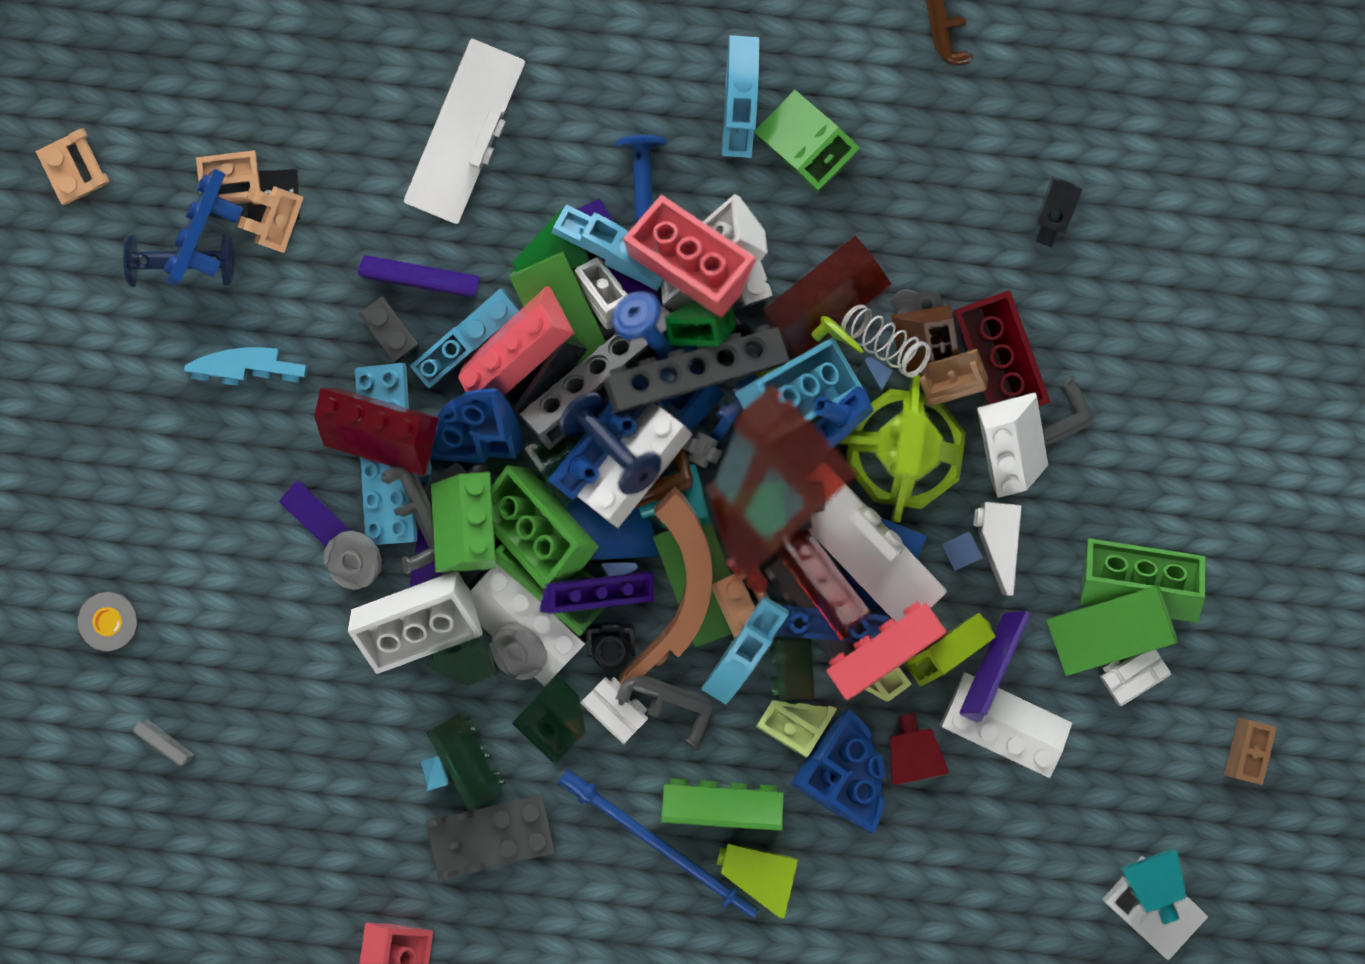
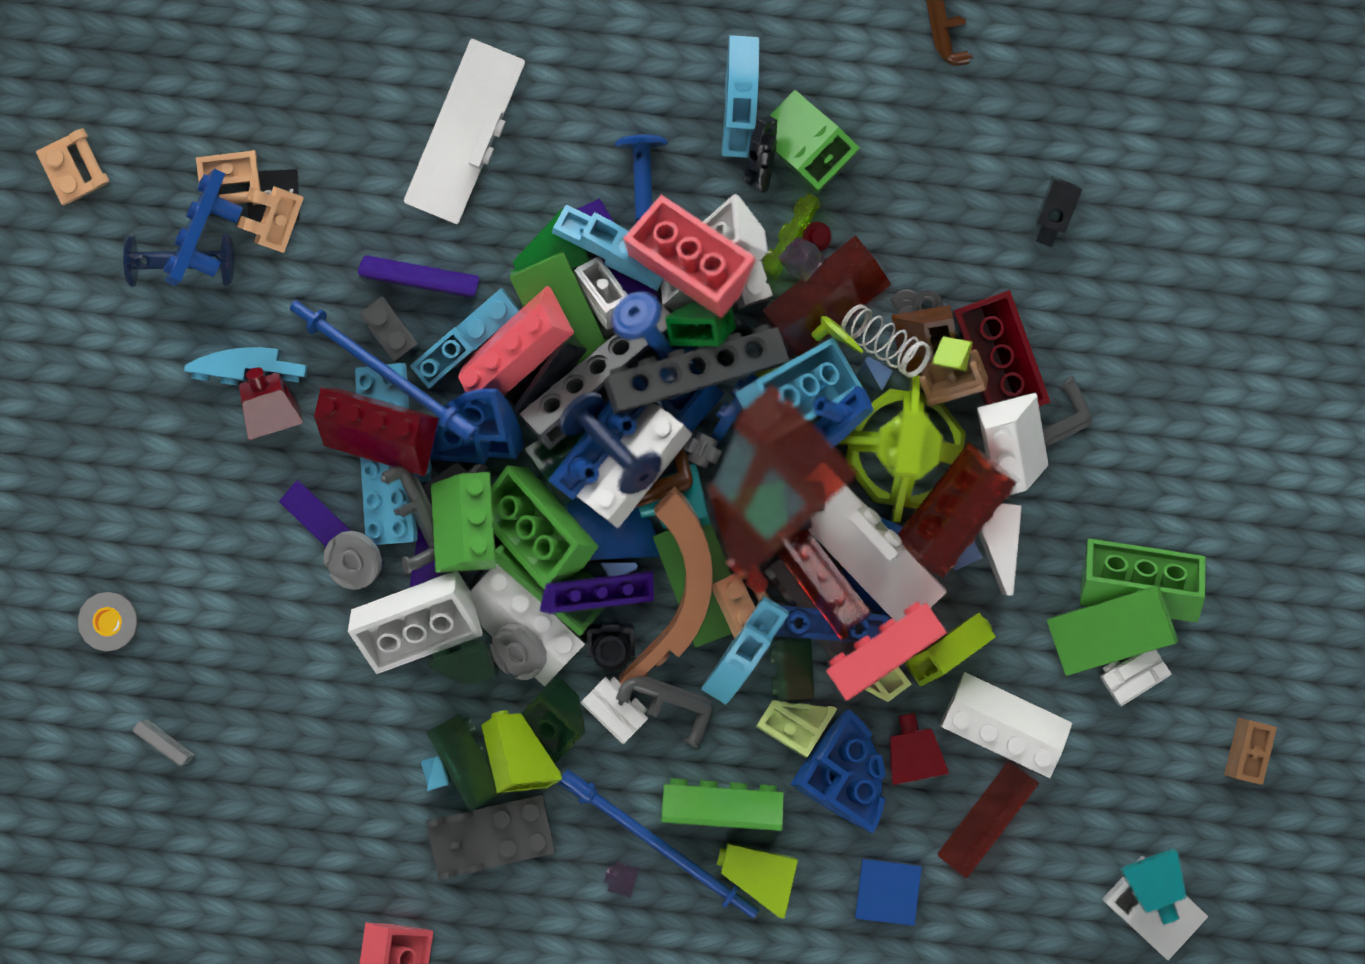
dark purple slope [959,611,1031,723] -> none
none -> torso [239,367,303,440]
none -> blue bar [290,300,479,443]
none -> lime slope [481,710,562,793]
none -> clear purple plate [604,860,639,898]
none -> black hinge [744,116,778,193]
none -> clear neon green plate [762,192,821,279]
none -> plate [778,237,826,281]
none -> dark red plate [802,222,831,251]
none -> blue tile [855,858,922,926]
none -> clear red slope [897,442,1017,578]
none -> lime slope [932,337,972,372]
none -> clear red panel [937,761,1039,879]

